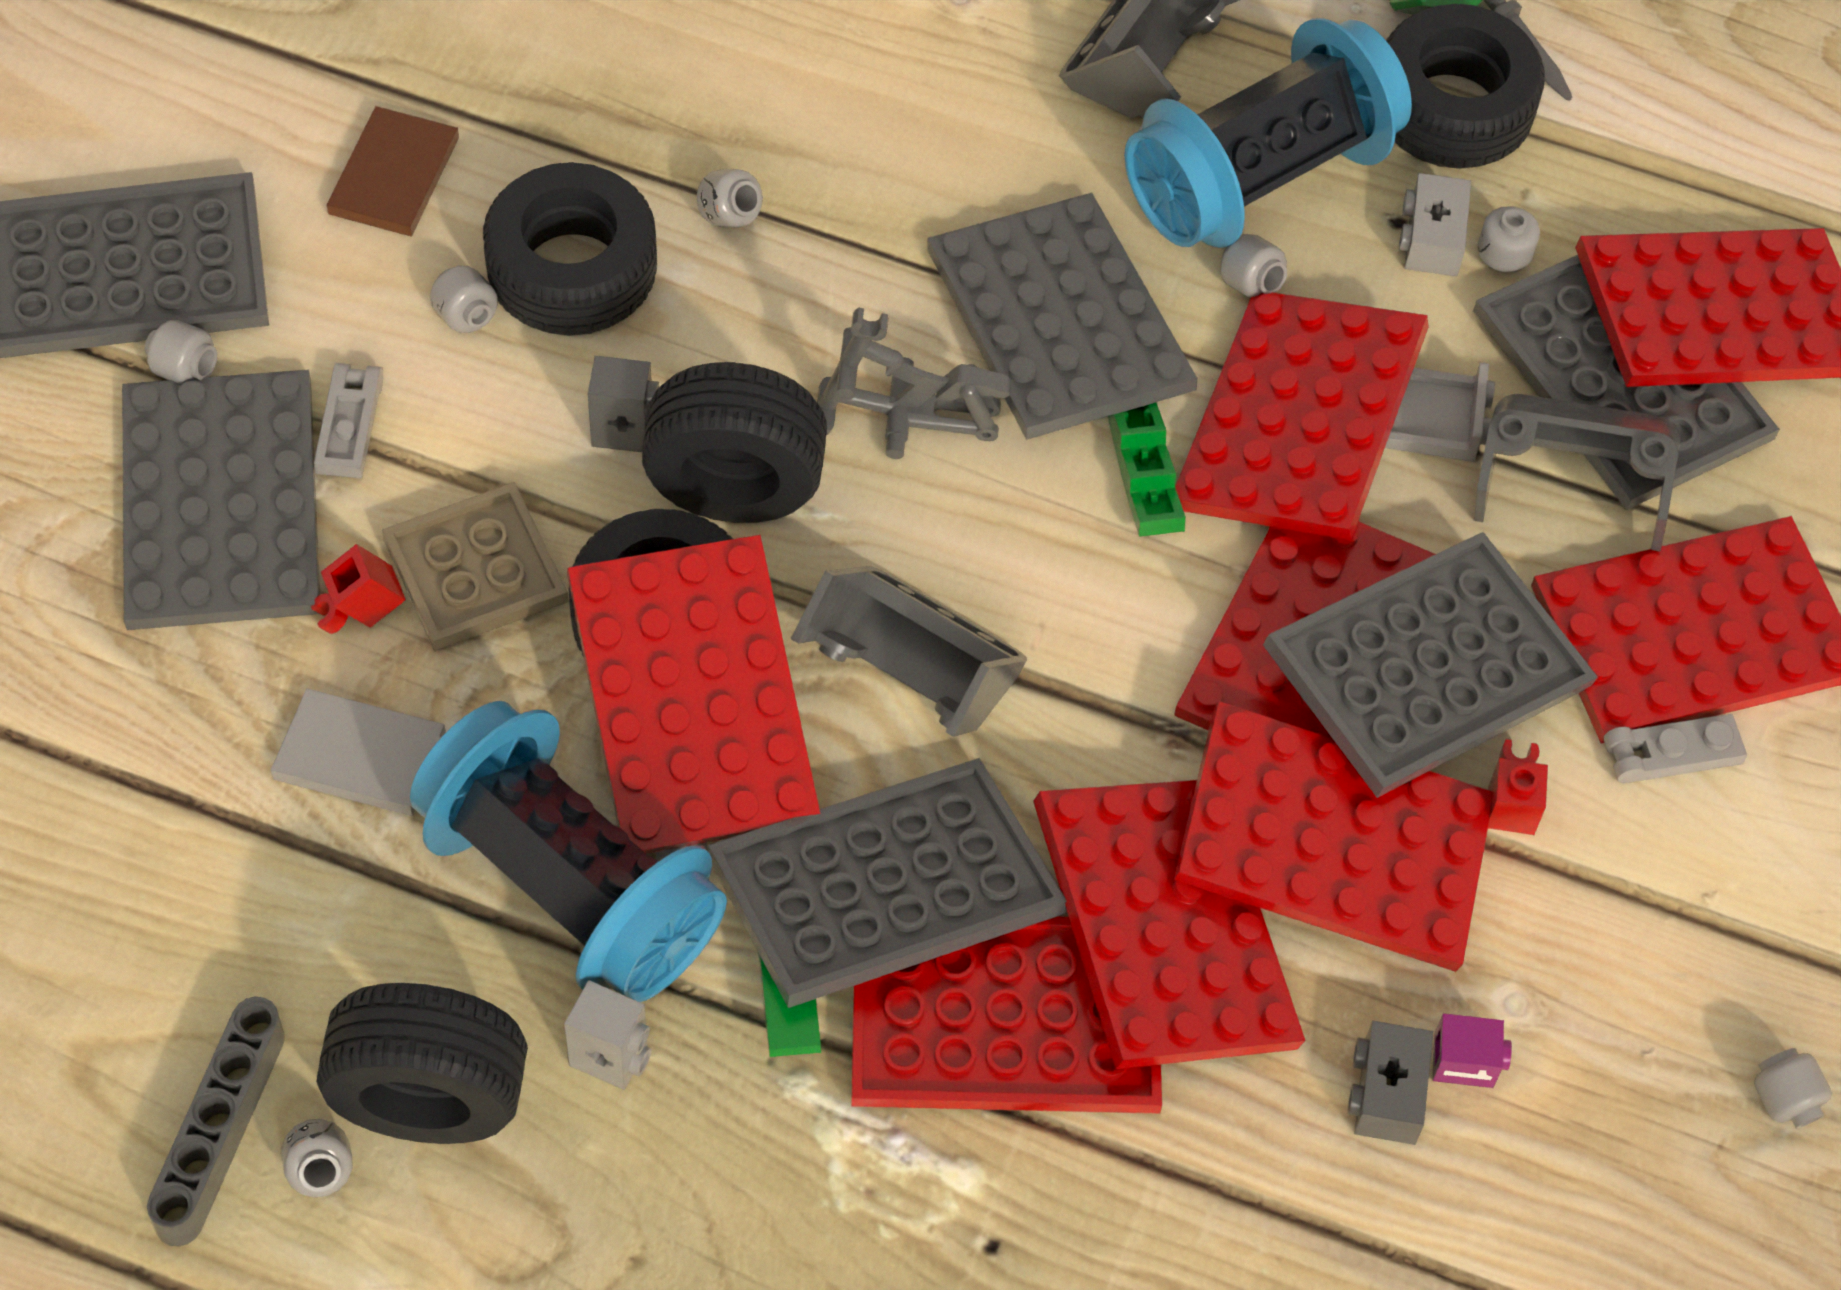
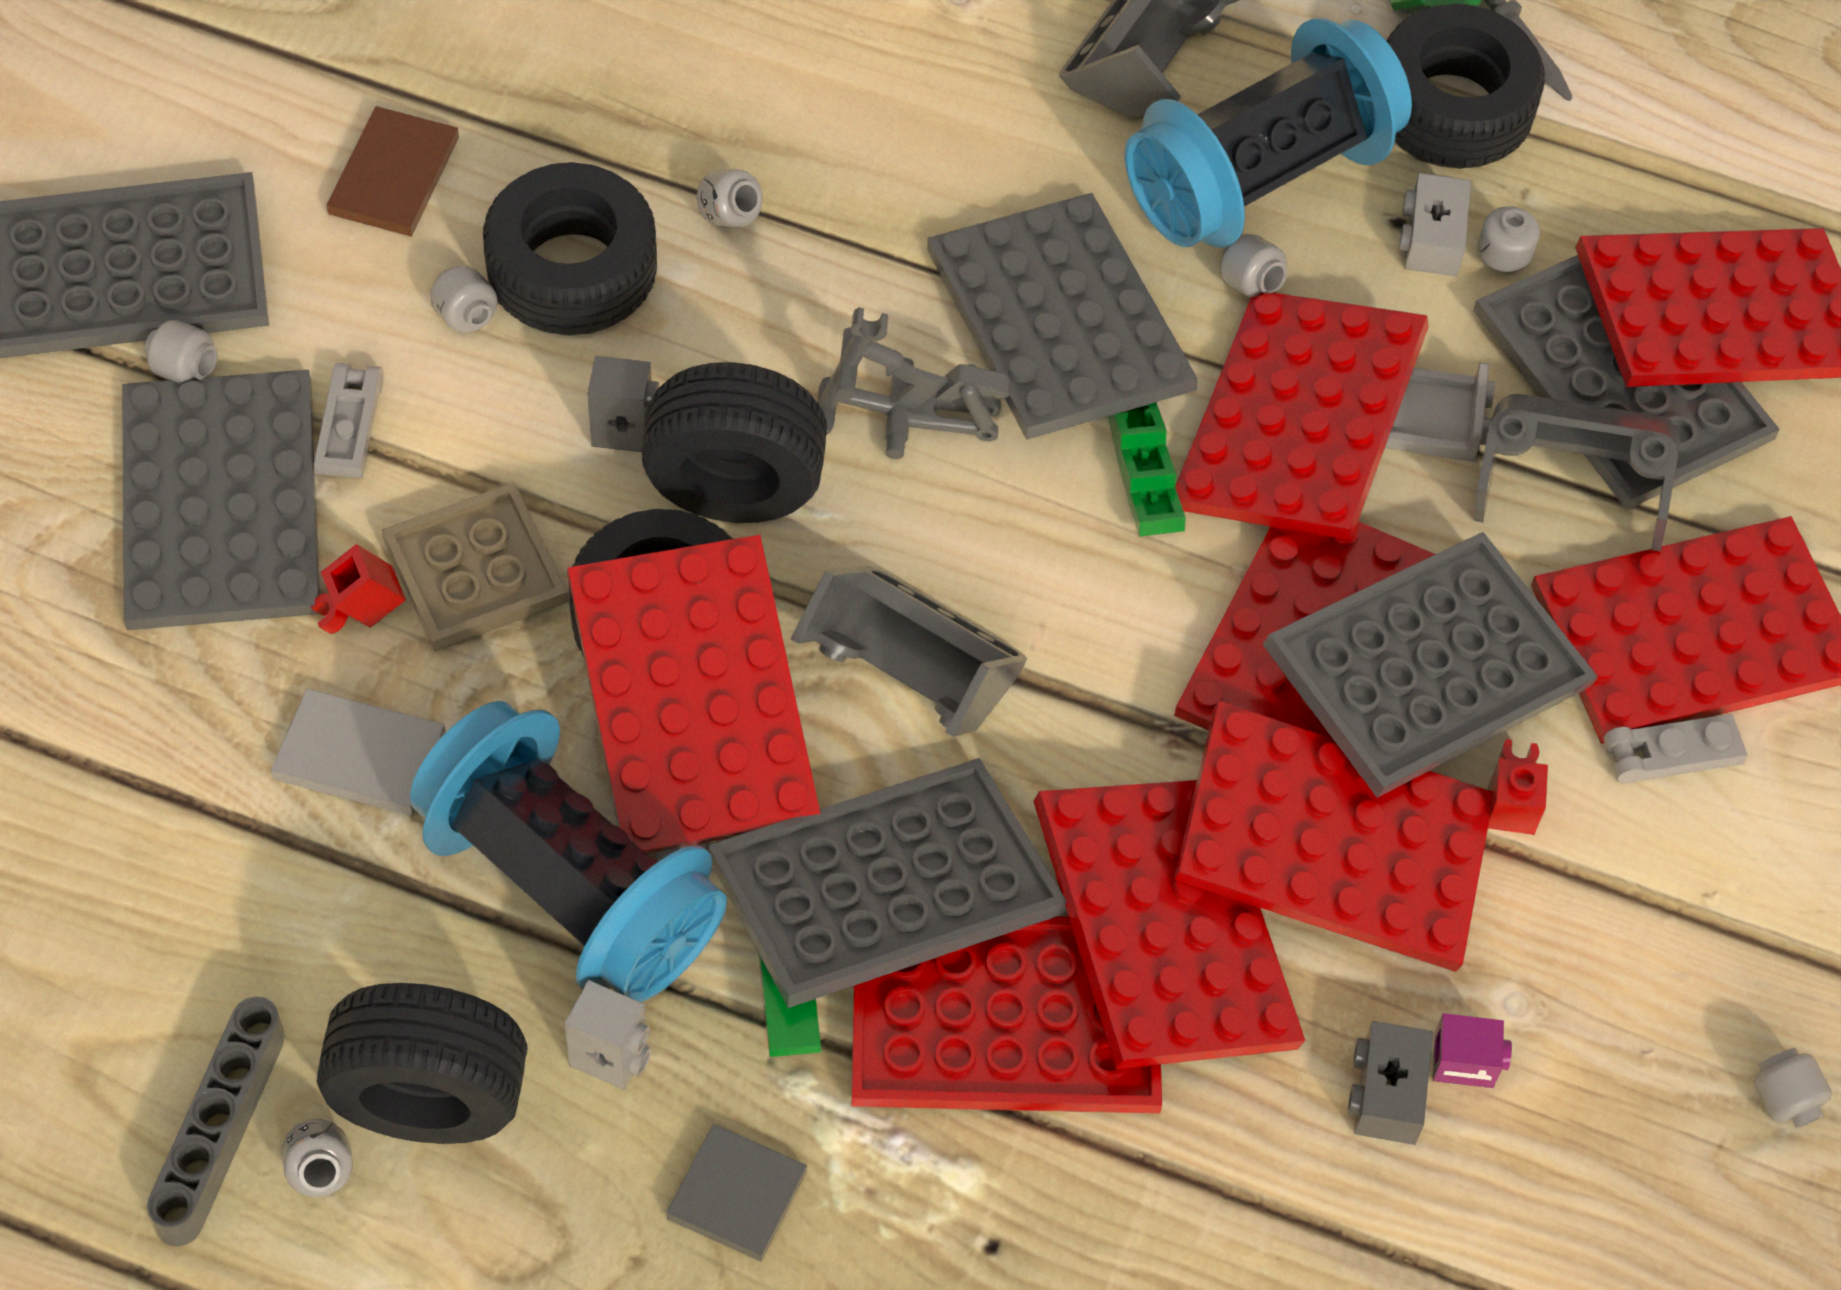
none -> dark grey tile [666,1124,807,1262]

